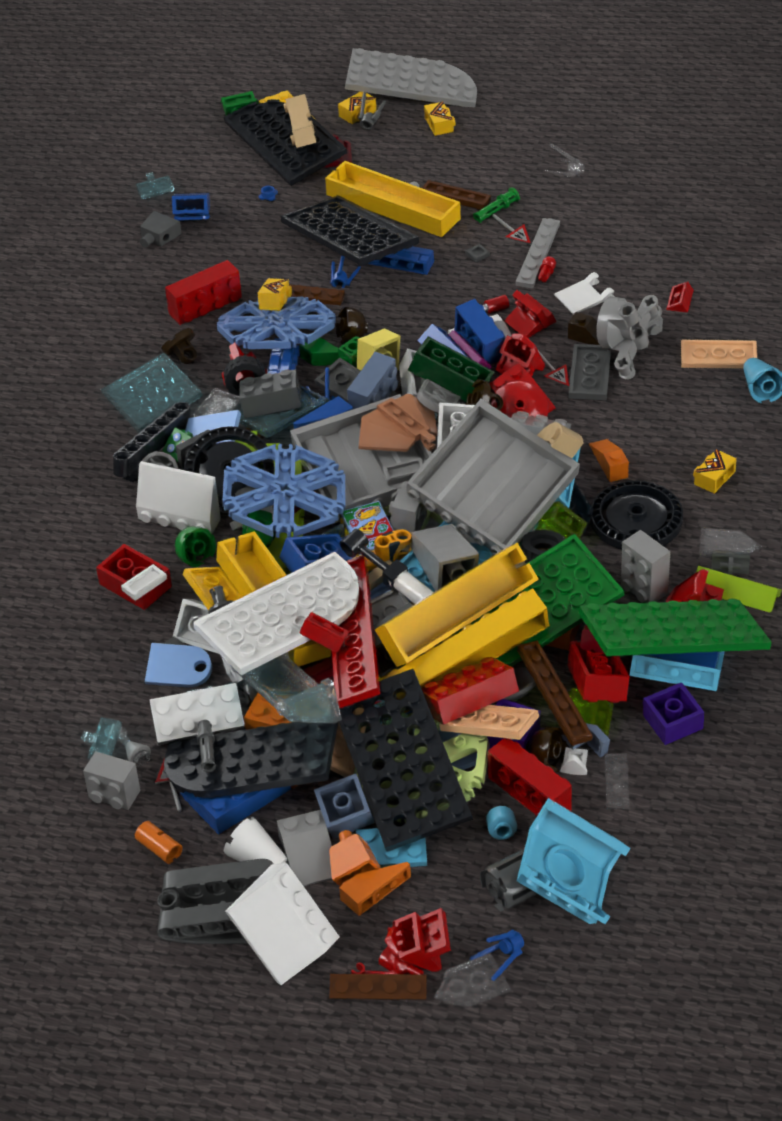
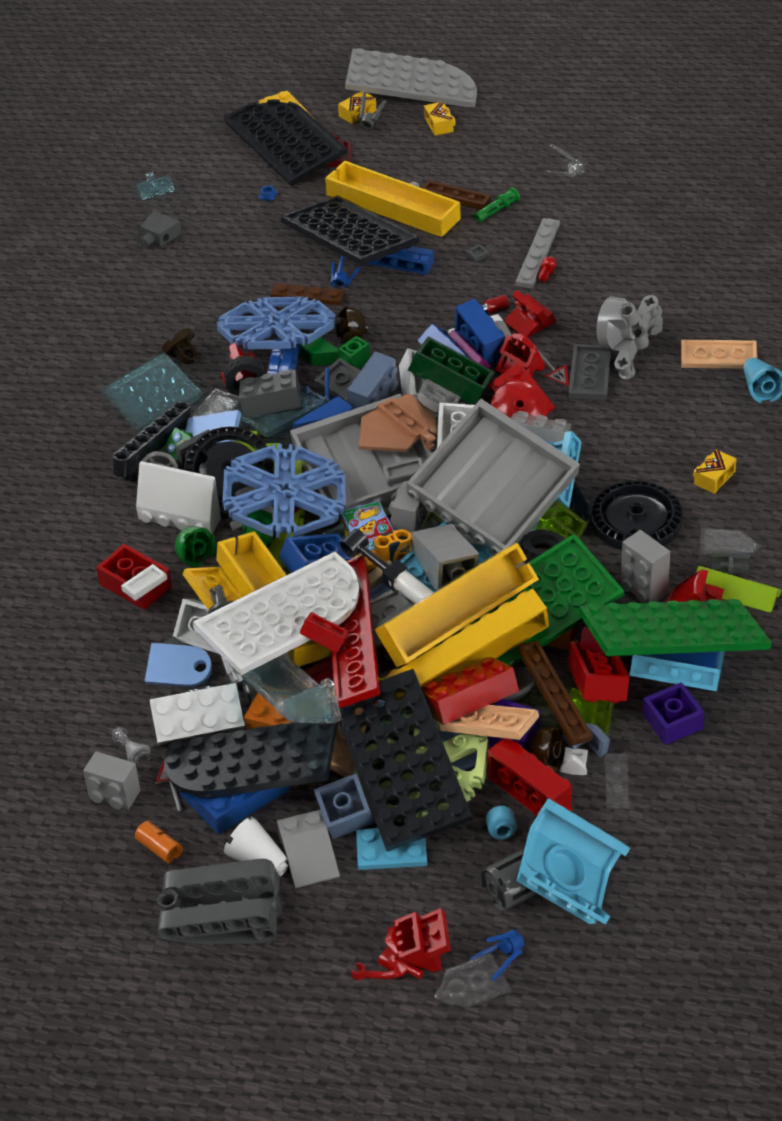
clear light blue plate [81,717,122,760] -> none
red brick [165,260,242,325] -> none
blue brick [172,193,210,220] -> none
dark grey pin [197,720,216,773] -> none
green bracket [221,91,258,116] -> none
white slope [225,863,339,985] -> none
yellow brick [258,278,292,310] -> none
tan brick [283,94,317,148] -> none
orange torso [329,830,381,886] -> none
reddish brown plate [329,974,427,1000] -> none
orange slope [339,862,411,916] -> none
light yellow brick [357,328,400,370] -> none
dark brown tile [466,379,503,410] -> none
piece [493,214,531,243] -> none
tan brick [537,422,583,458] -> none
white flag [554,272,614,314] -> none
dark brown slope [568,312,599,345] -> none
orange slope [589,439,629,482] -> none
red slope [666,282,694,313] -> none

